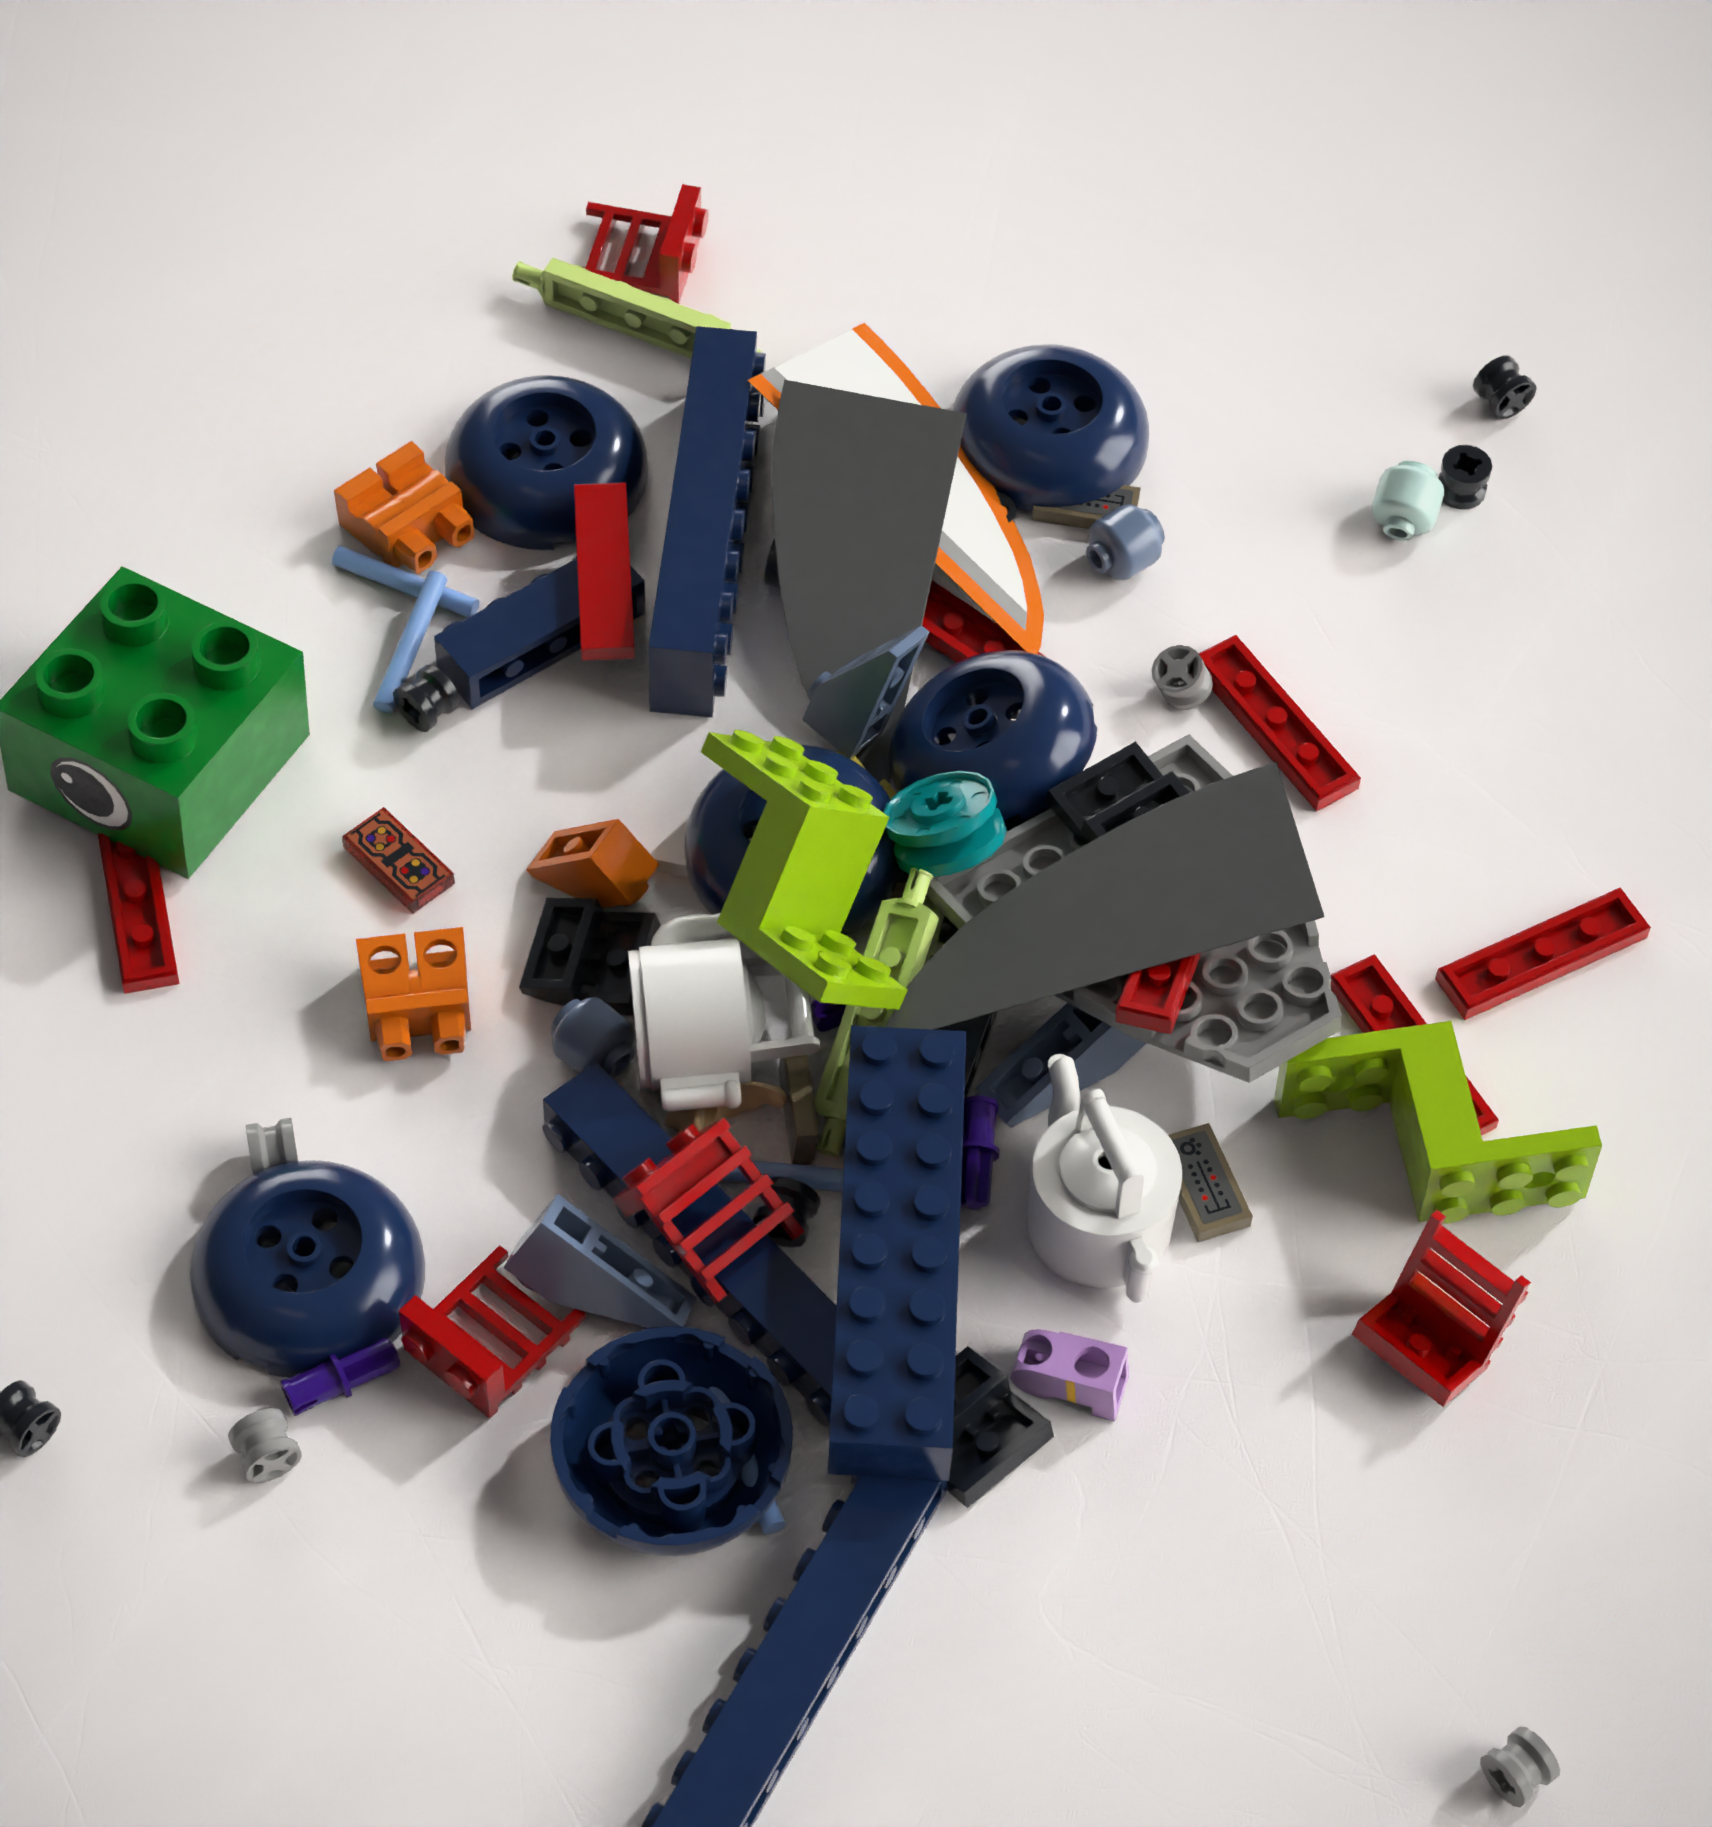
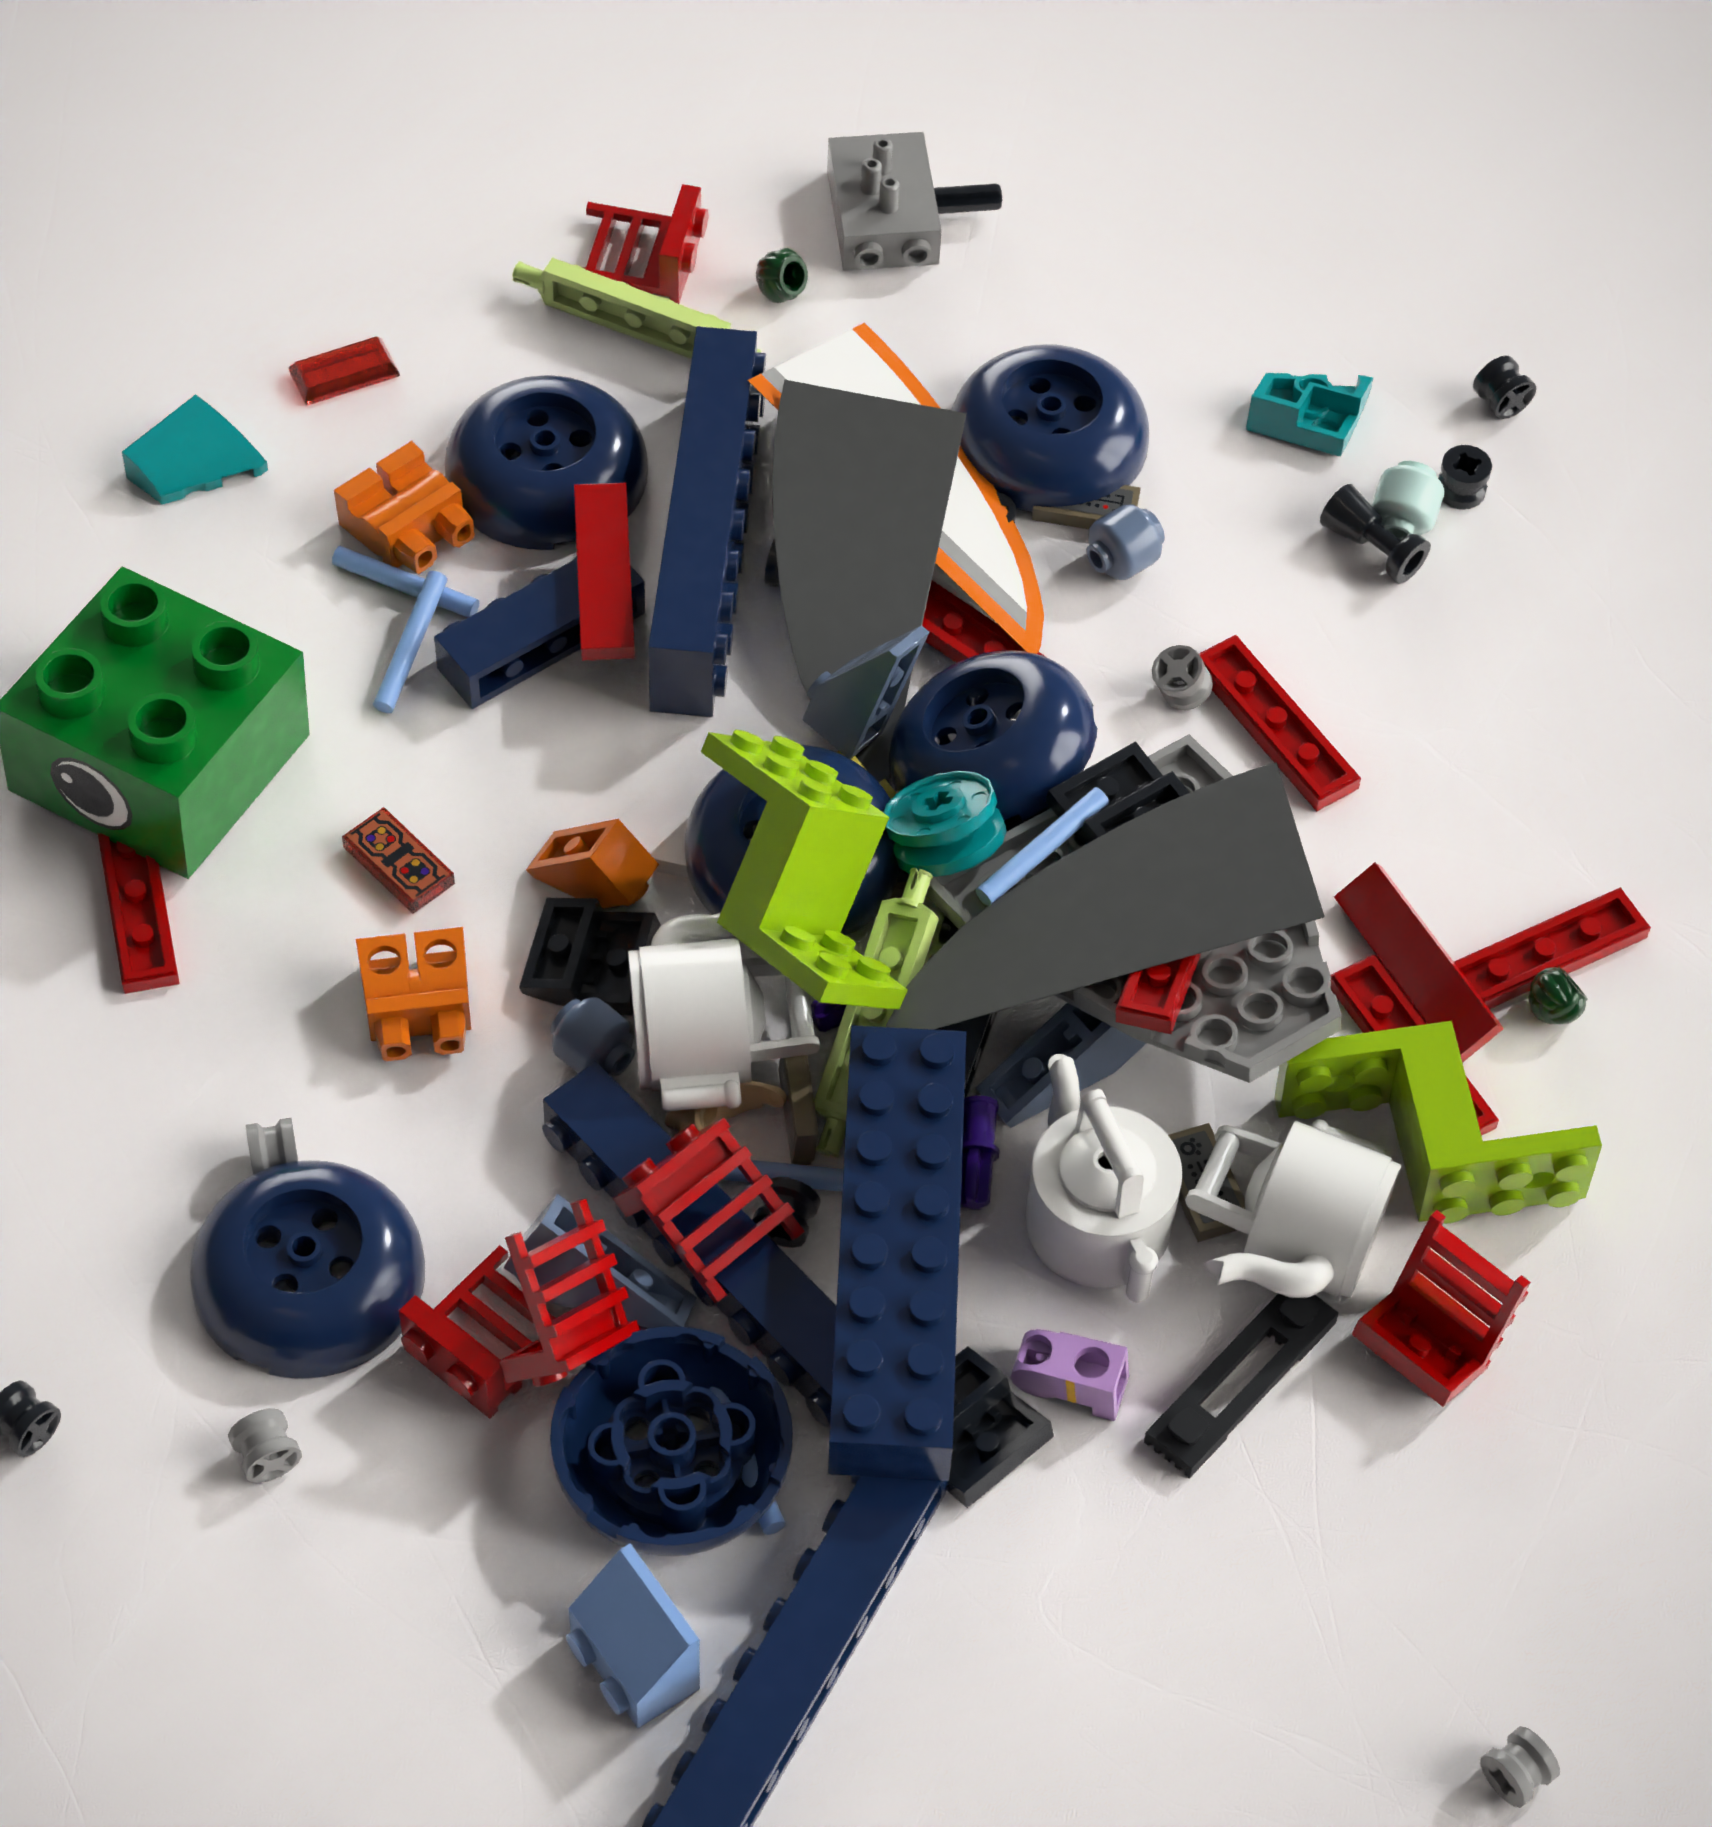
dark purple axle [280,1338,400,1416] -> none
black wheel [393,665,460,732] -> none
none -> teal slope [122,394,268,505]
none -> clear red tile [288,336,400,406]
none -> red plate [499,1199,640,1387]
none -> light blue slope [566,1543,700,1729]
none -> dark green piece [756,248,808,303]
none -> light grey piece [827,132,1003,271]
none -> light blue bar [975,787,1109,906]
none -> black container [1144,1294,1339,1479]
none -> white piece [1185,1119,1402,1298]
none -> teal slope [1246,373,1373,457]
none -> black piece [1320,484,1431,584]
none -> red tile [1334,862,1504,1063]
none -> dark green piece [1528,966,1588,1025]

